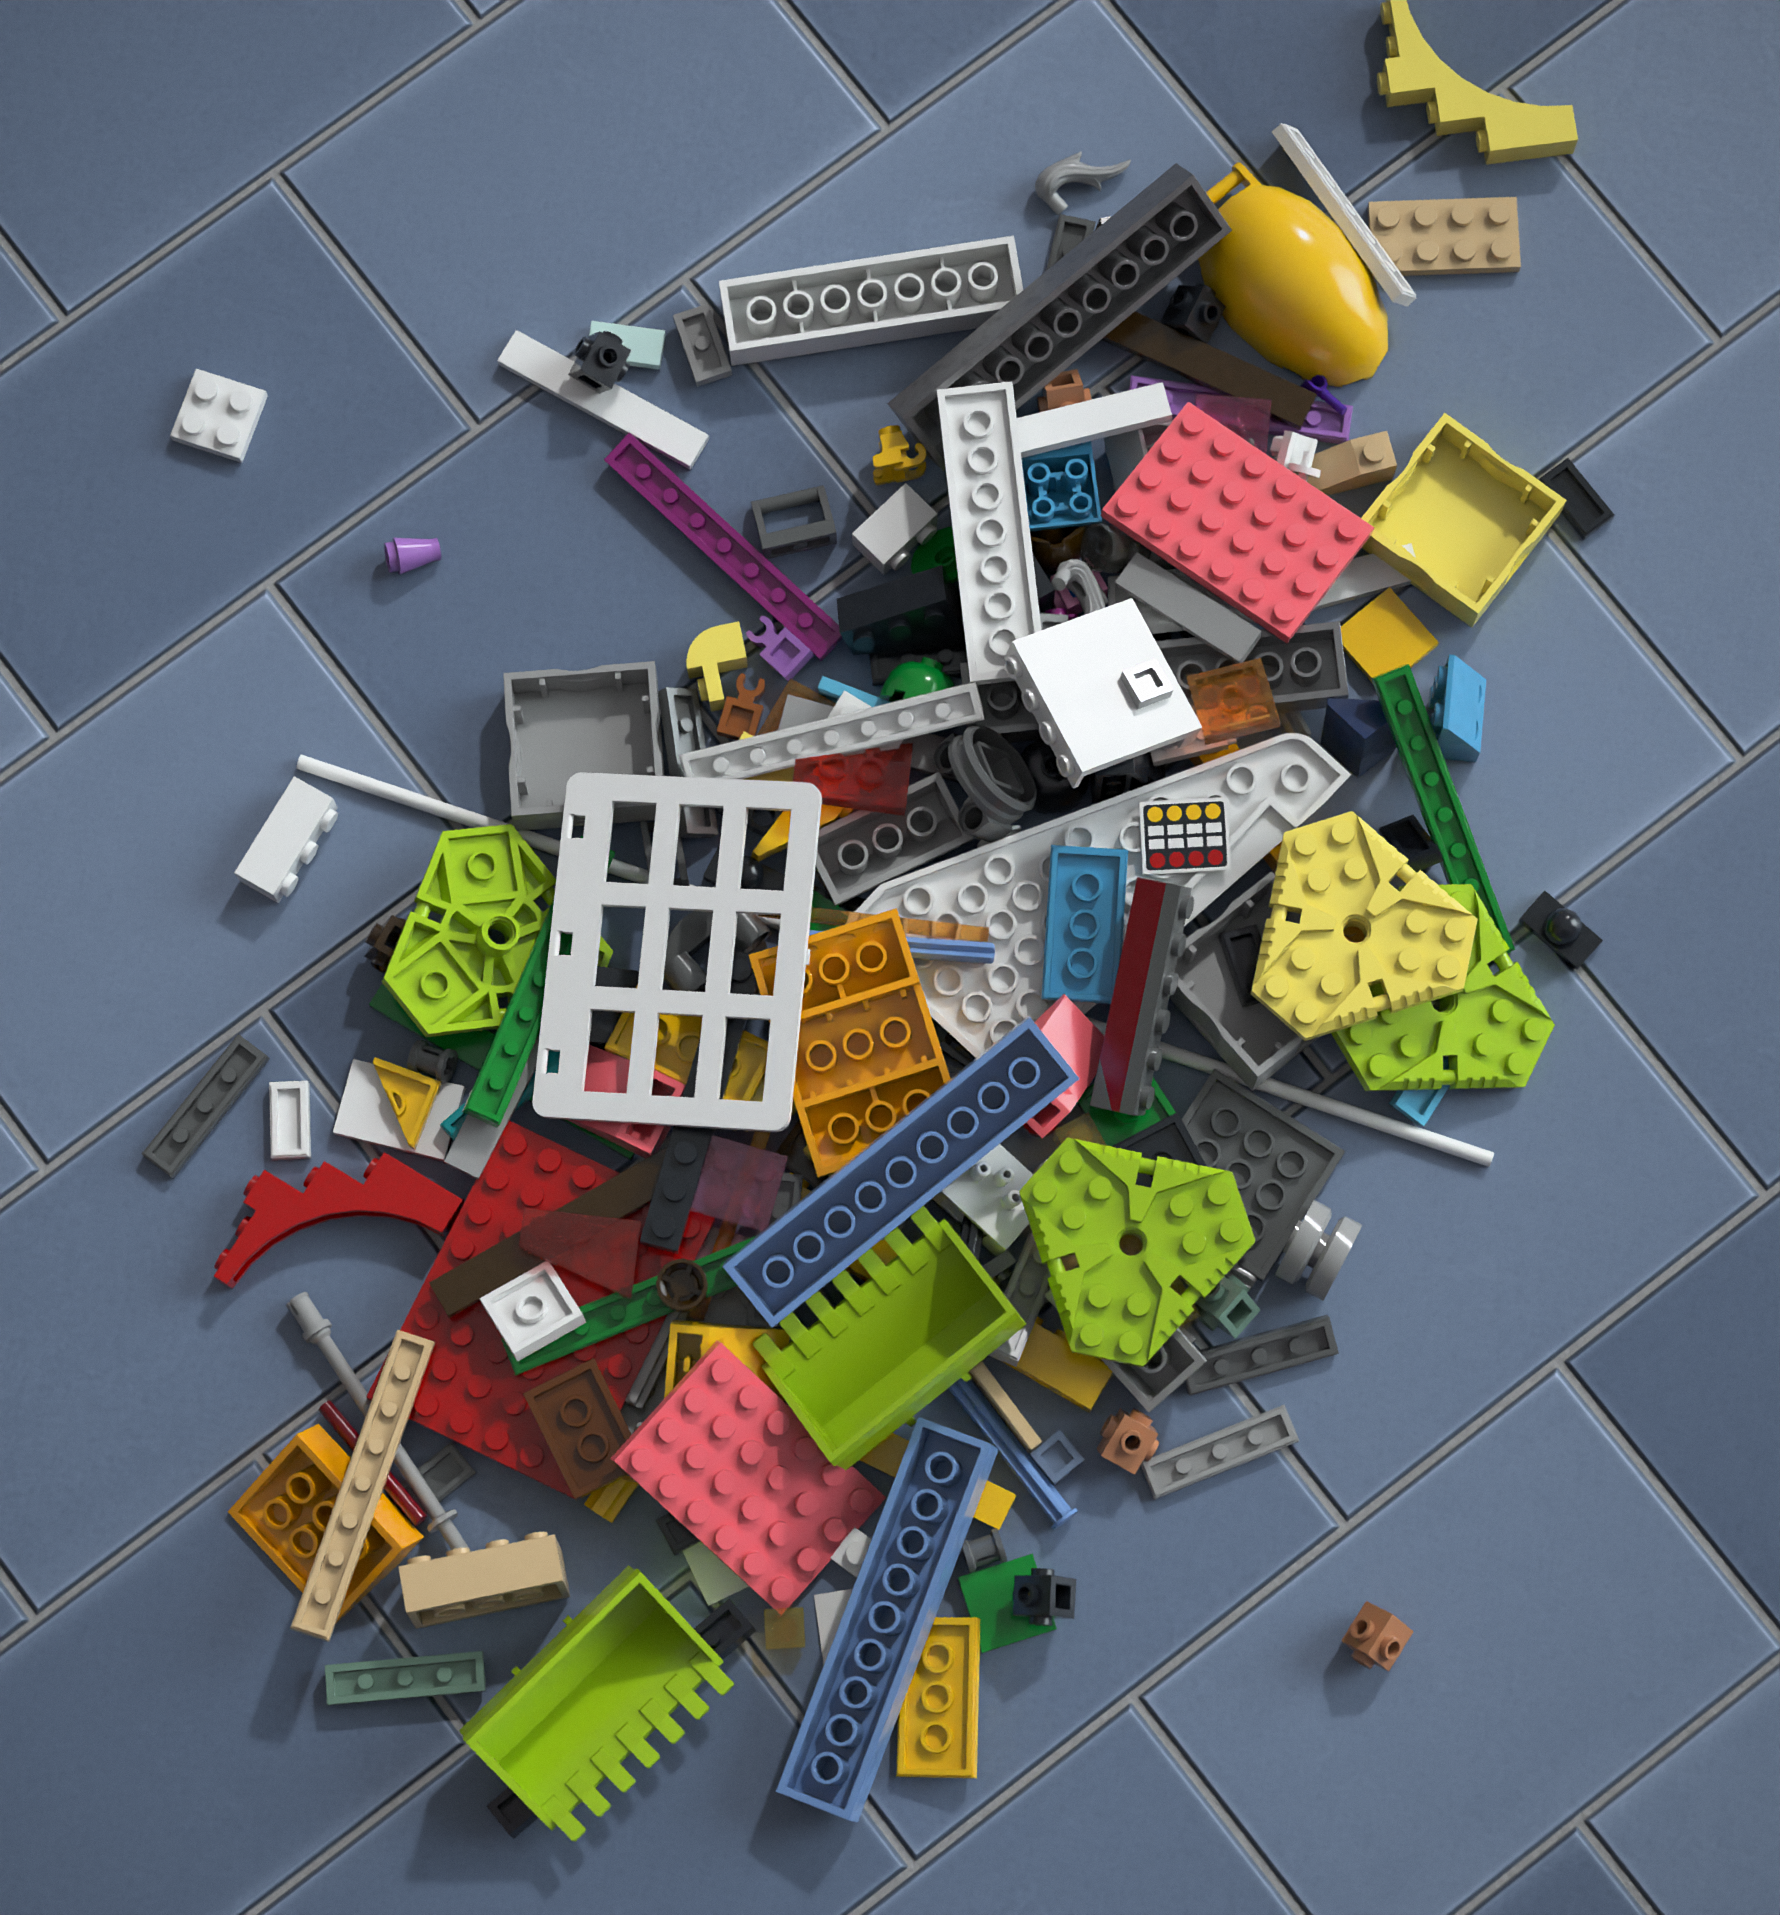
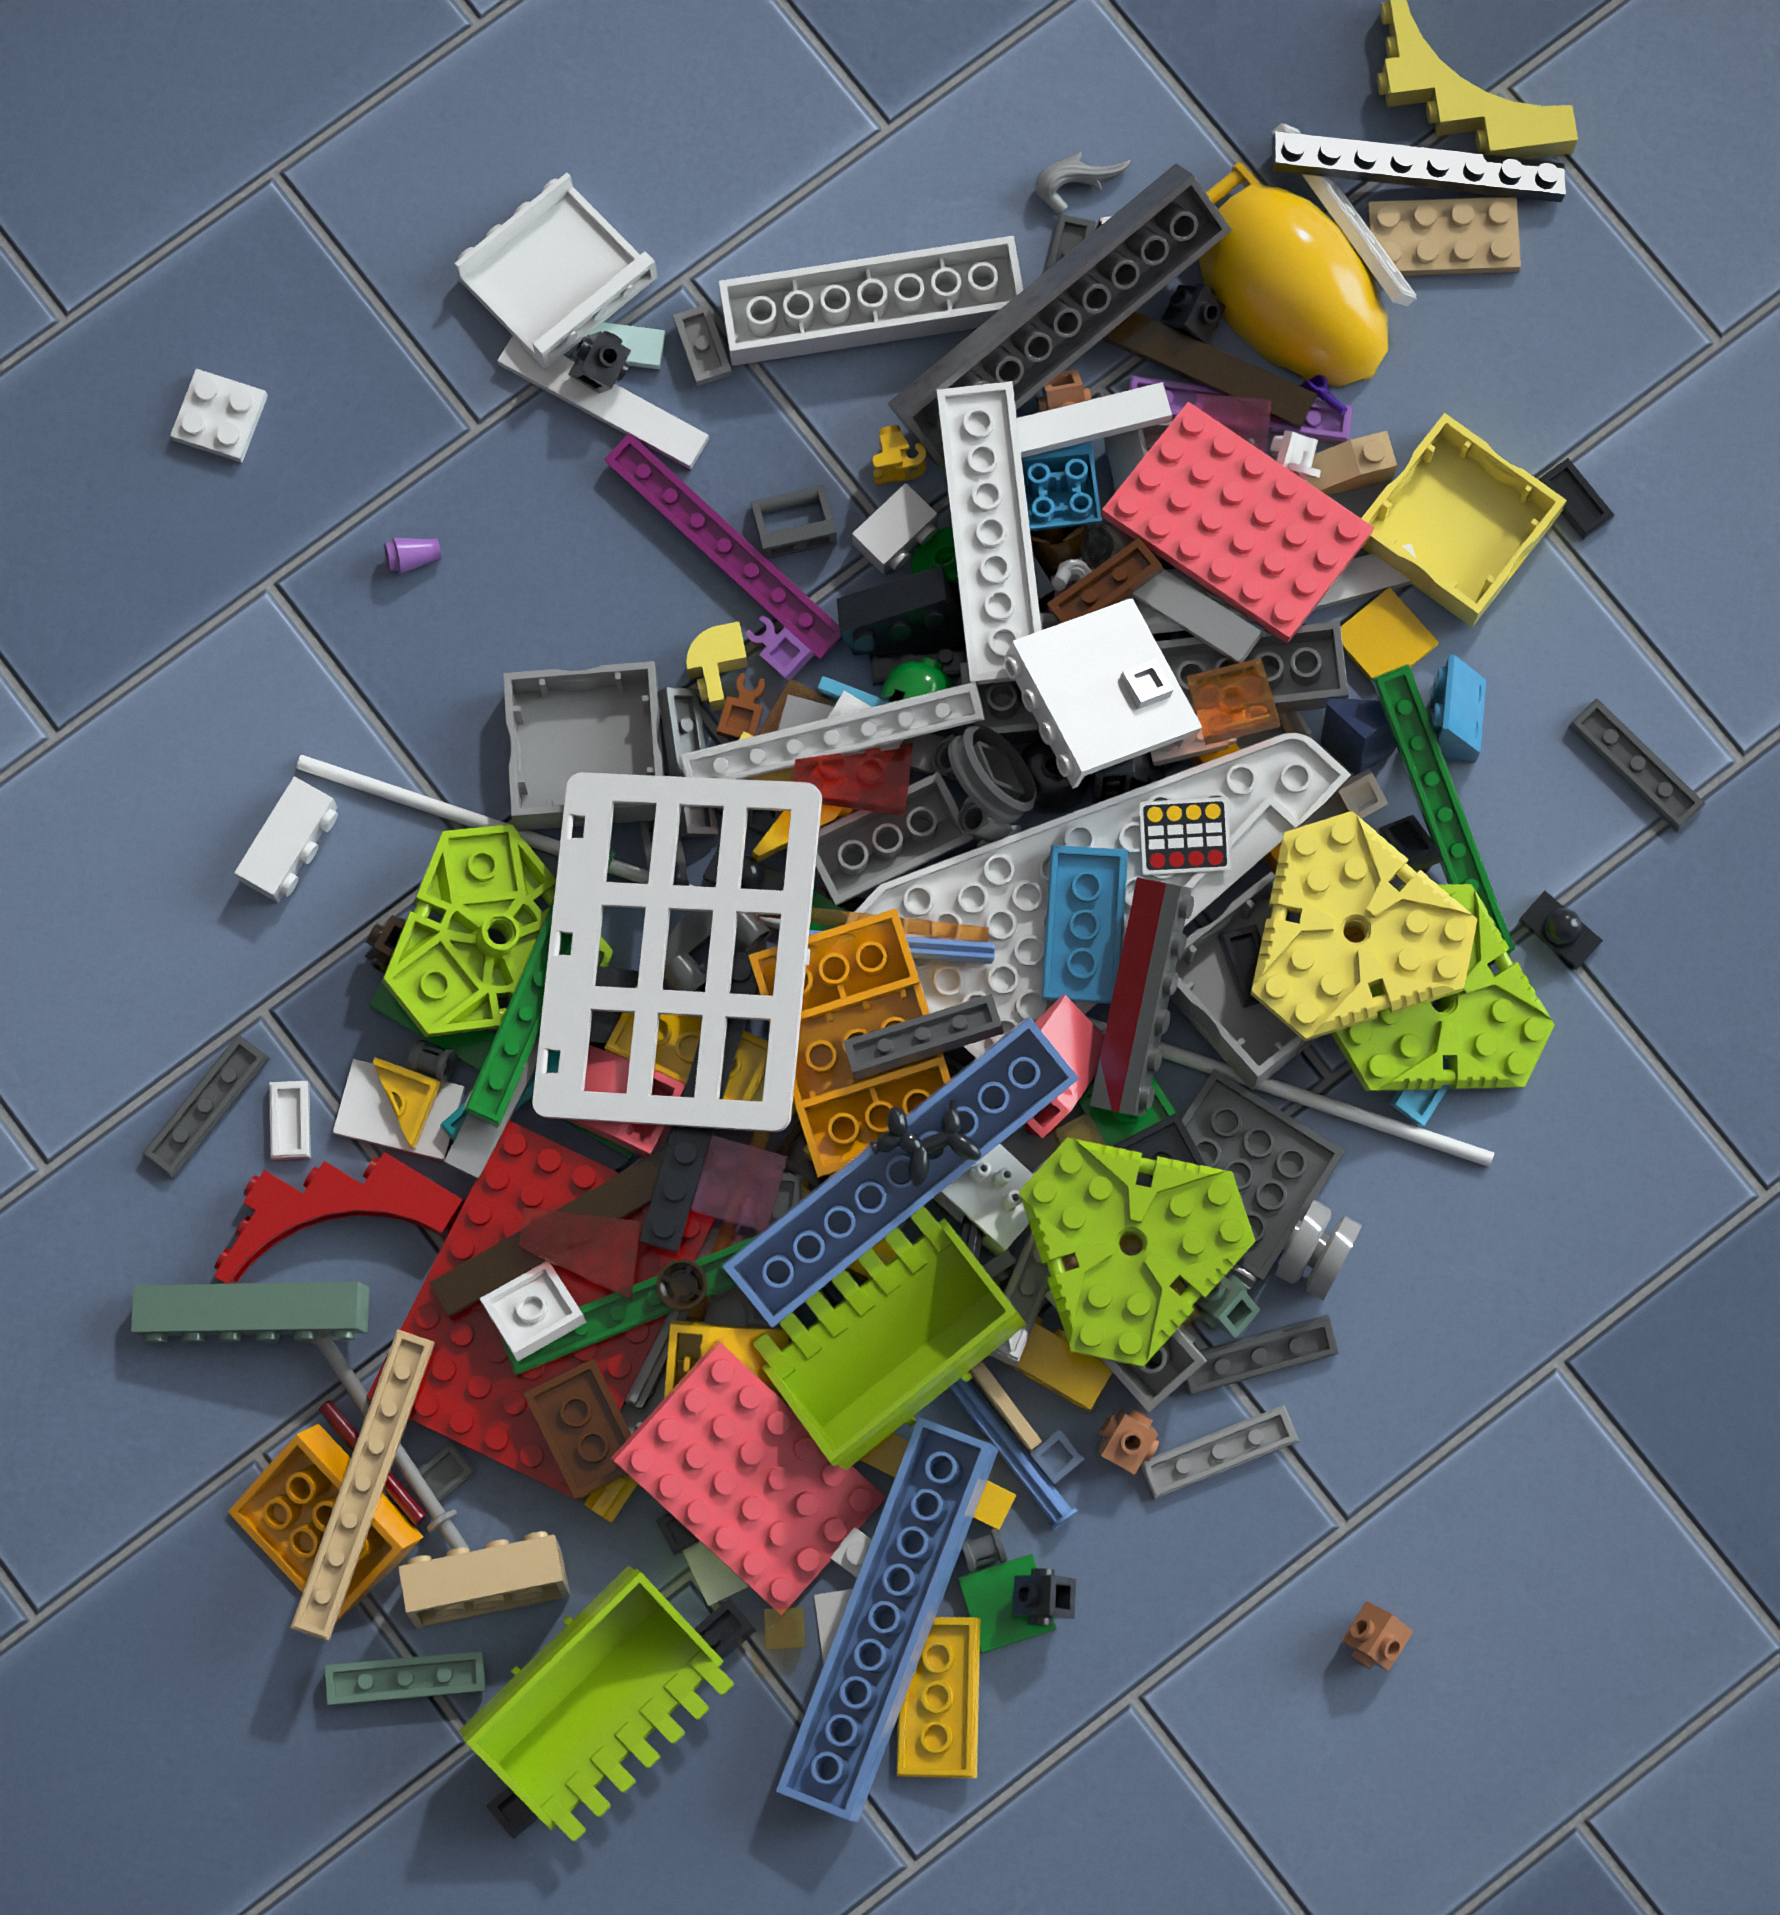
none -> sand green brick [131,1281,369,1343]
none -> white panel [454,173,657,369]
none -> dark grey plate [843,994,1004,1080]
none -> black piece [870,1100,981,1187]
none -> reddish brown plate [1047,538,1163,624]
none -> plate [1272,132,1565,202]
none -> white plate [1337,768,1388,819]
none -> dark grey tile [1568,698,1706,832]

